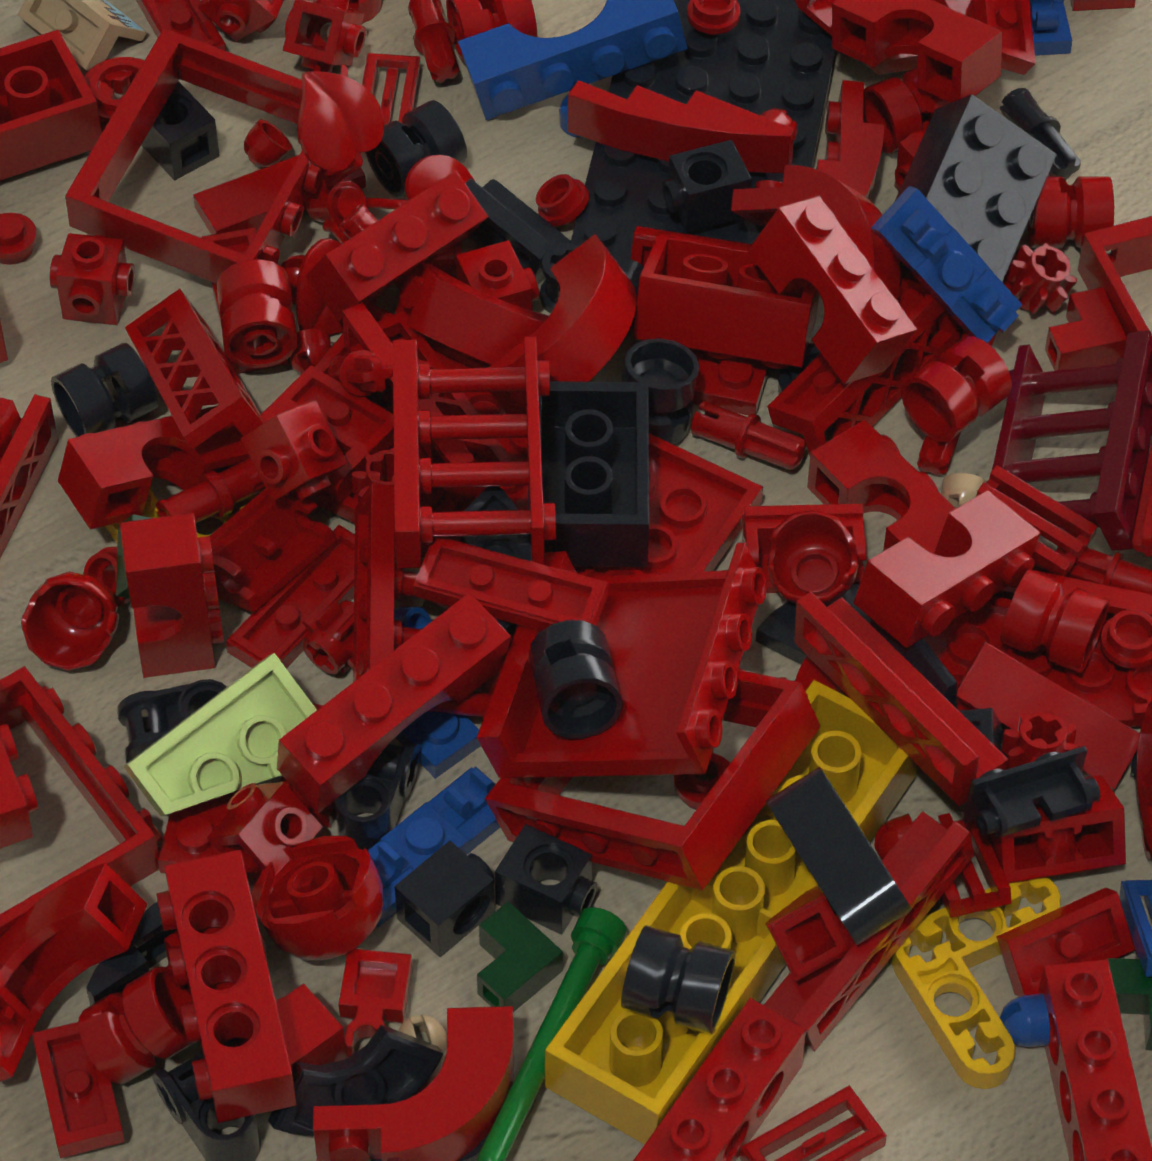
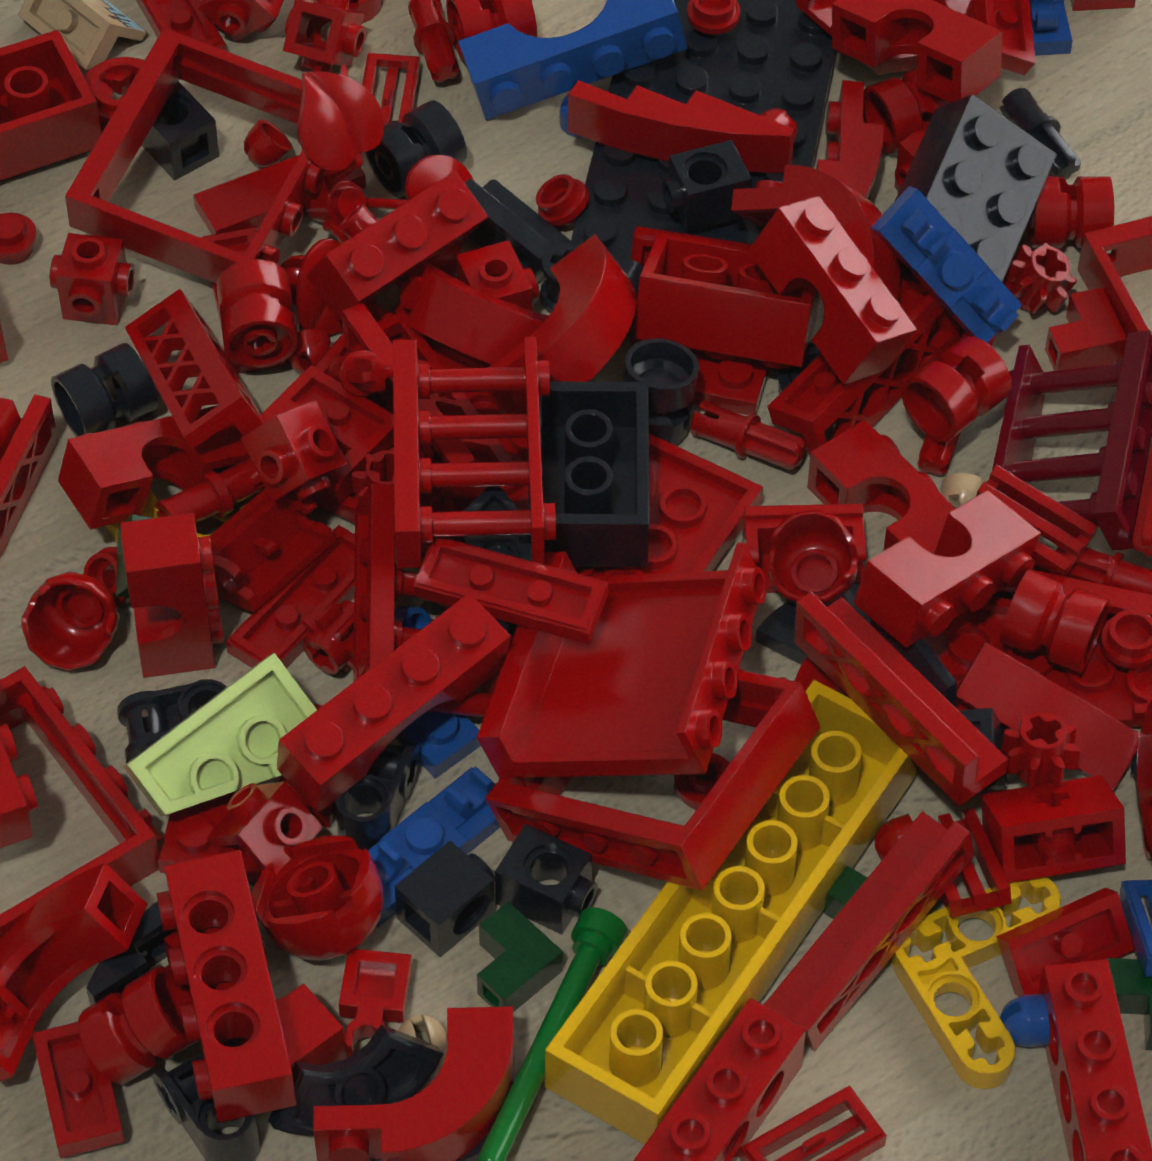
black wheel [529,620,623,739] -> none
black wheel [621,925,736,1035] -> none
red slope [765,886,851,981] -> none
black beam [766,767,912,945] -> none
black hinge [962,746,1101,839] -> none

